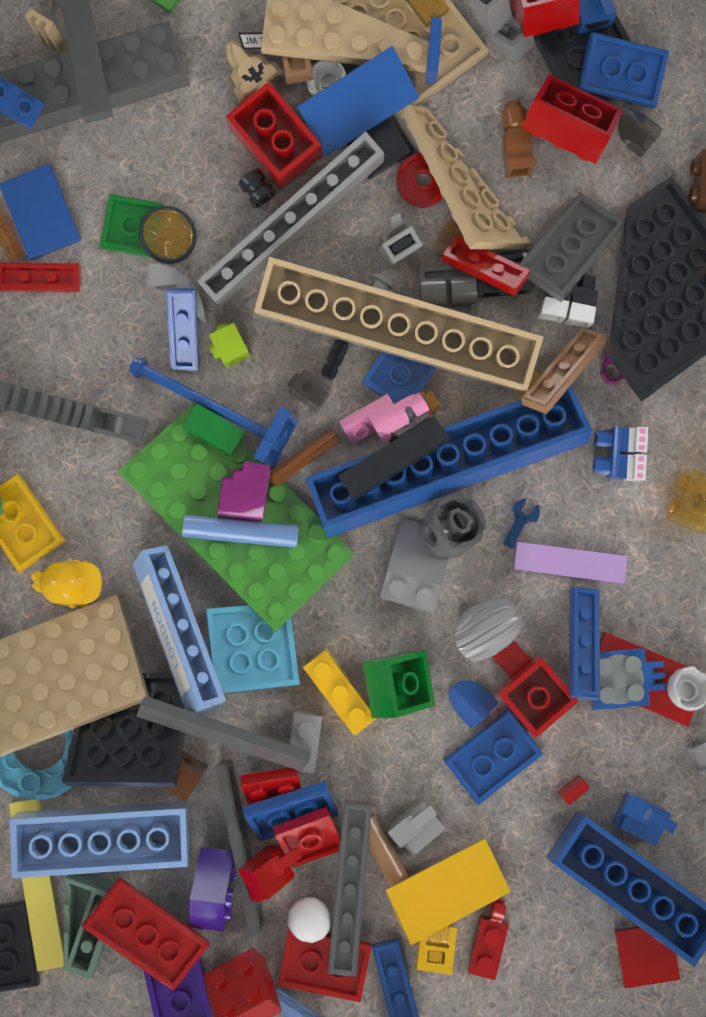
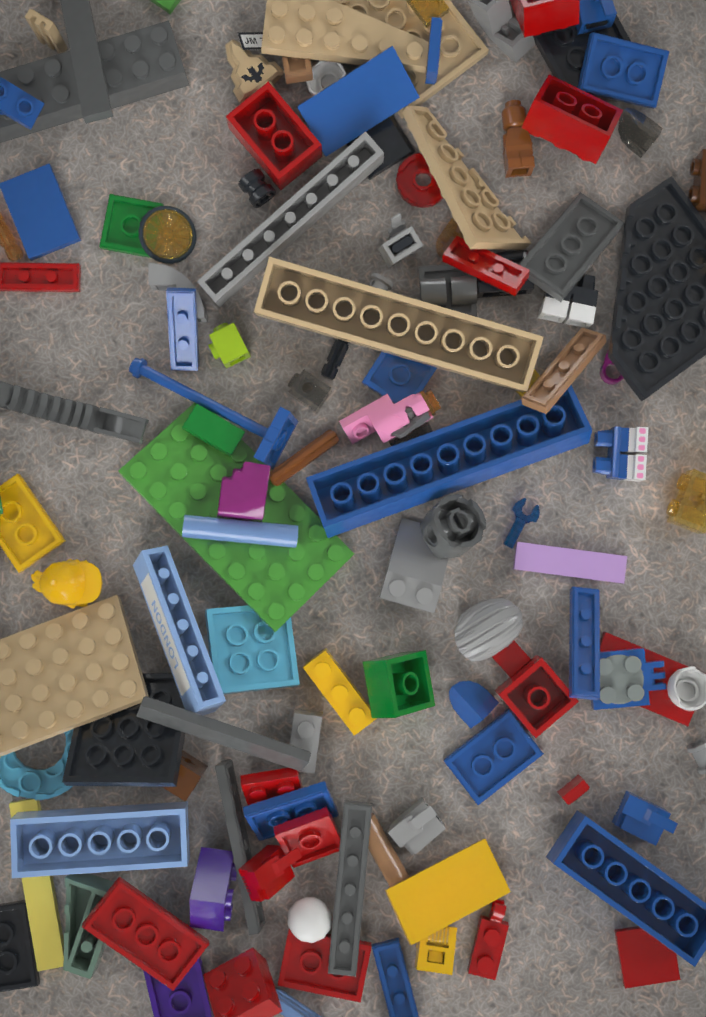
black tile [338,416,450,501] -> none

